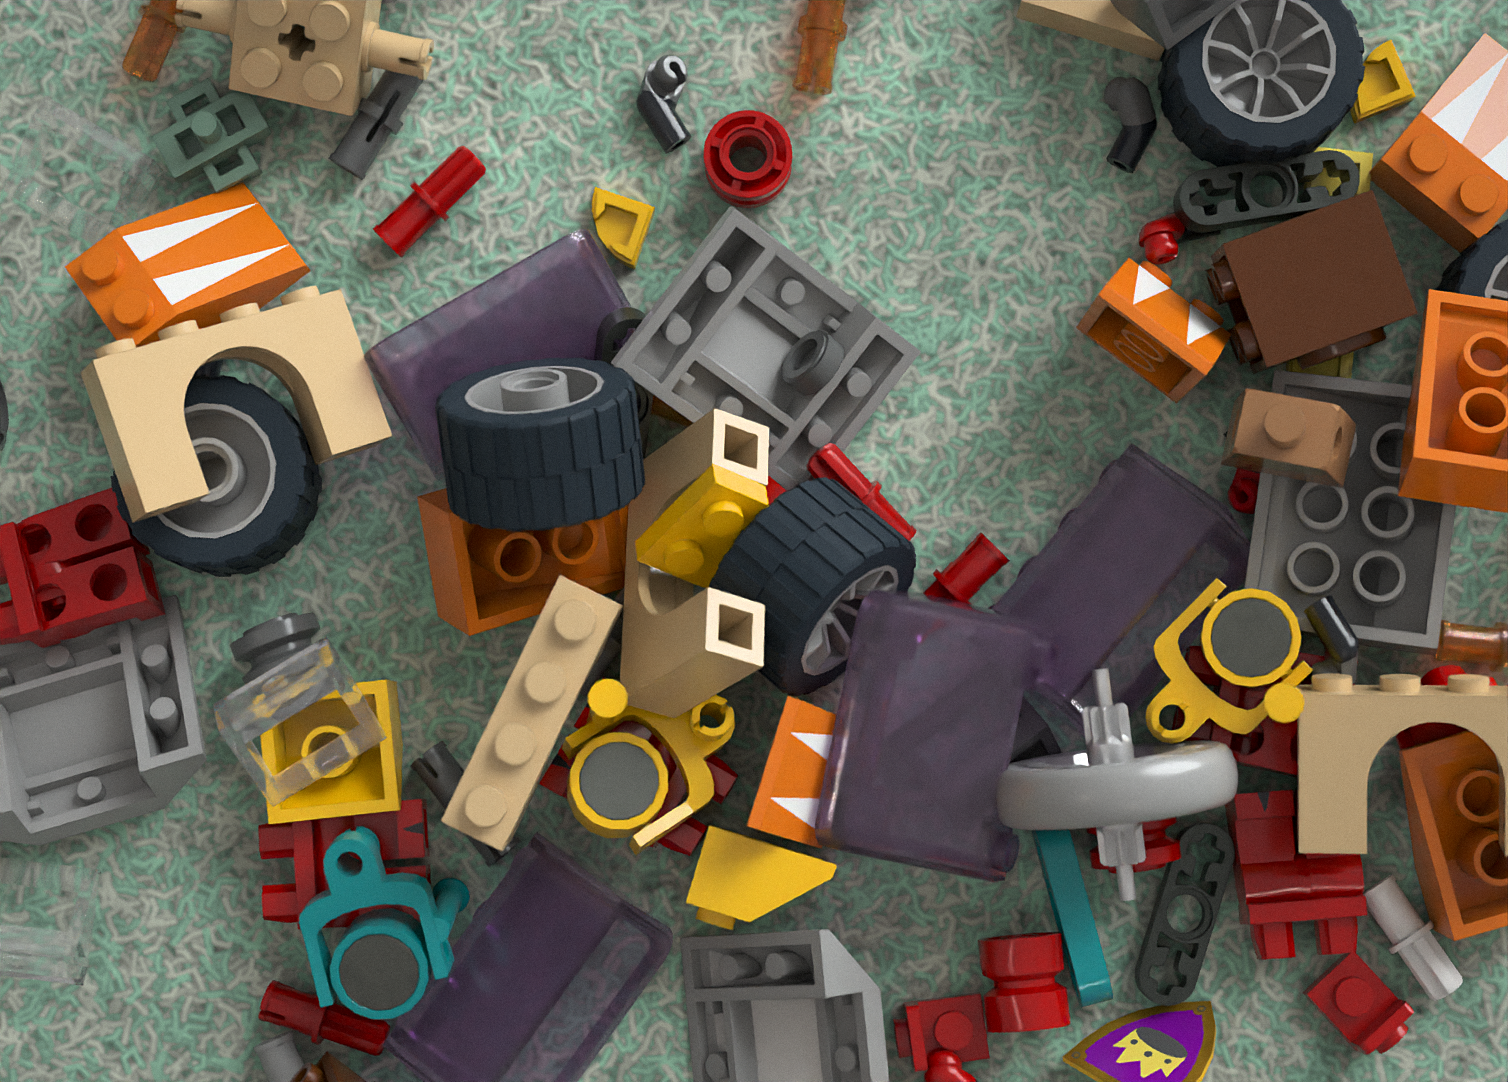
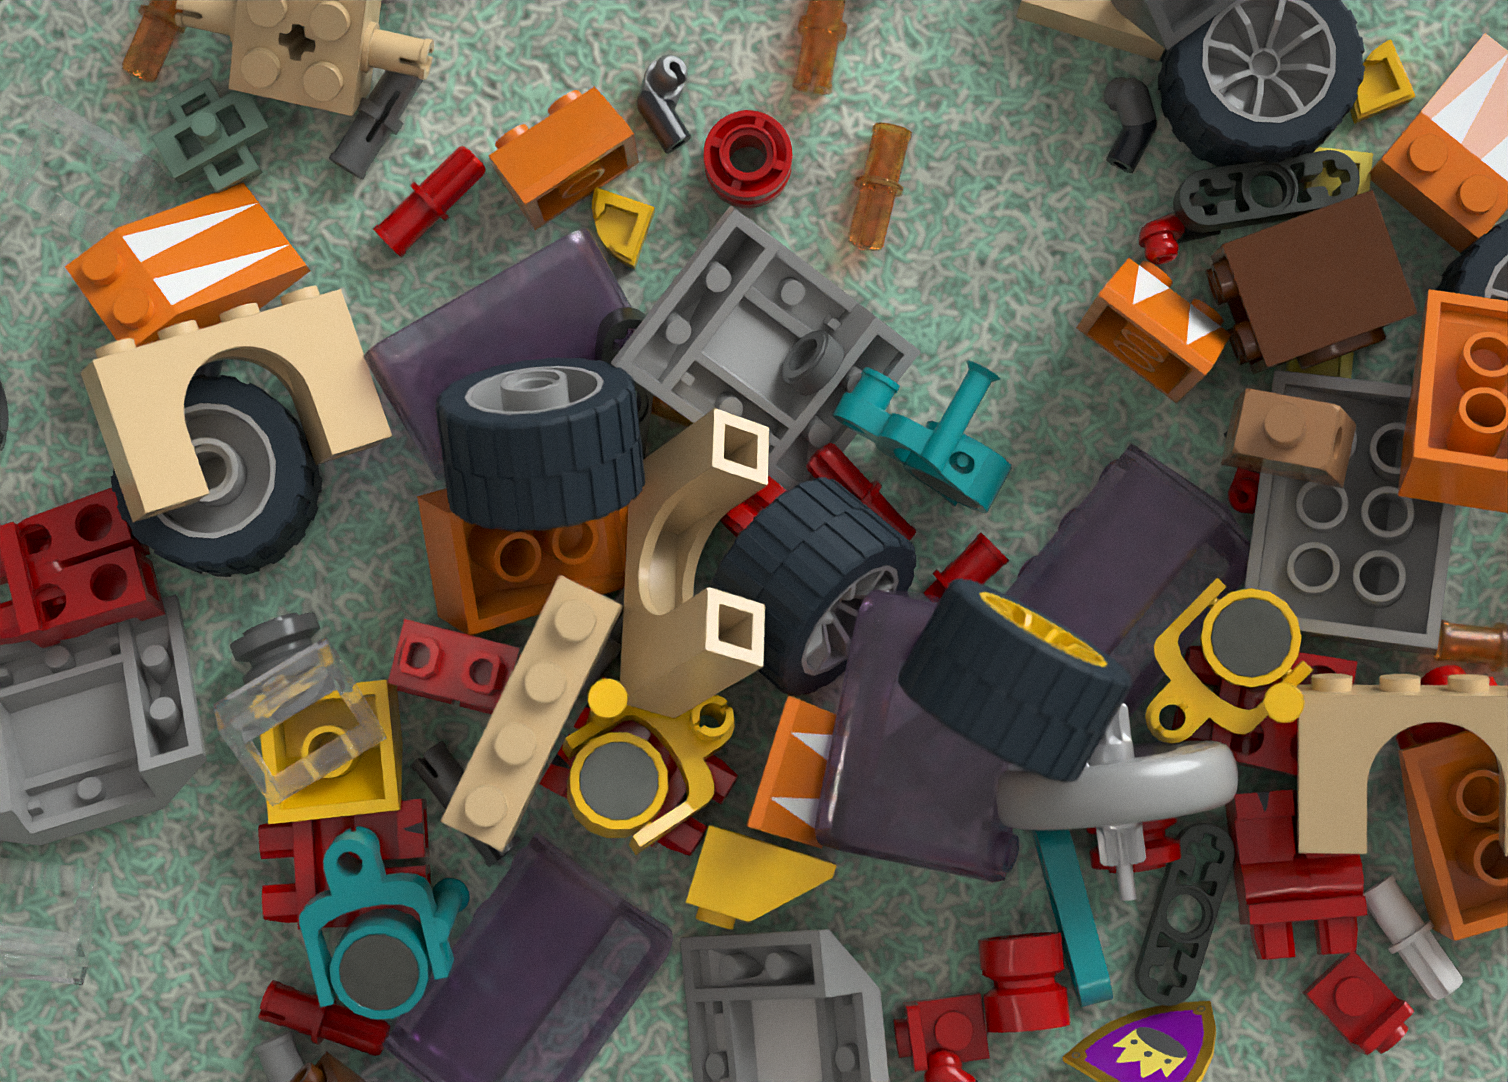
yellow wing [635,463,769,589] -> none
black arm [1303,595,1359,685] -> none
none -> red hips [387,619,521,715]
none -> orange slope [488,86,639,230]
none -> teal piece [832,360,1012,513]
none -> clear orange axle [847,122,912,251]
none -> black wheel [897,579,1133,783]

